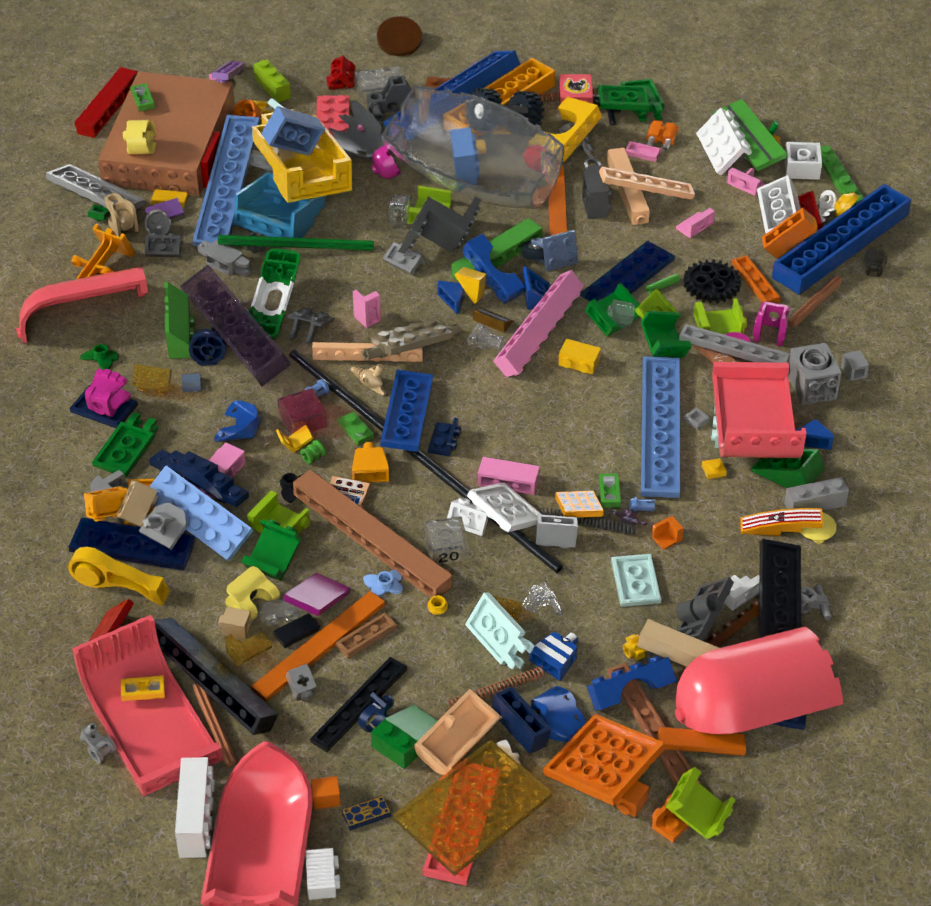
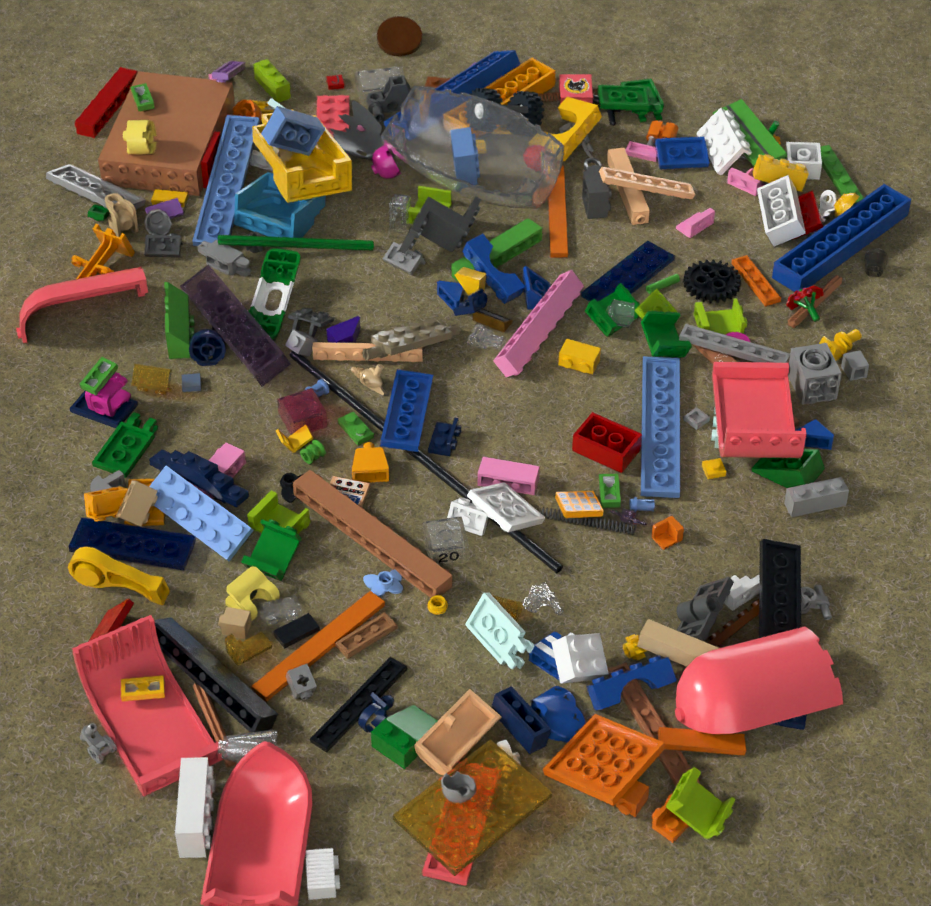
green animal [80,344,119,370] -> none
light grey piece [139,502,188,550] -> none
blue piece [214,400,261,442] -> none
tile [284,573,351,616] -> none
orange brick [311,776,341,810] -> none
red bracket [330,55,355,89] -> none
dark blue tile [342,795,391,831] -> none
bright pink panel [353,290,381,328] -> none
nougat piece [449,666,545,708] -> none
sand blue plate [522,230,578,272] -> none
light grey brick [535,514,578,549] -> none
light aqua tile [611,554,661,607] -> none
slope [740,508,823,536] -> none
dark pink piece [753,302,789,346] -> none
orange brick [762,208,818,258] -> none
light yellow dish [801,512,837,544] -> none
none -> bright green piece [79,357,118,395]
none -> clear cone [218,730,277,763]
none -> light grey brick [285,330,318,356]
none -> dark purple slope [326,316,361,343]
none -> light grey hair [441,771,476,803]
none -> dark blue bracket [453,289,487,316]
none -> white brick [552,633,609,684]
none -> red brick [572,412,642,473]
none -> blue plate [655,137,709,169]
none -> yellow brick [752,154,809,192]
none -> plant [786,286,824,322]
none -> yellow piece [819,329,862,361]

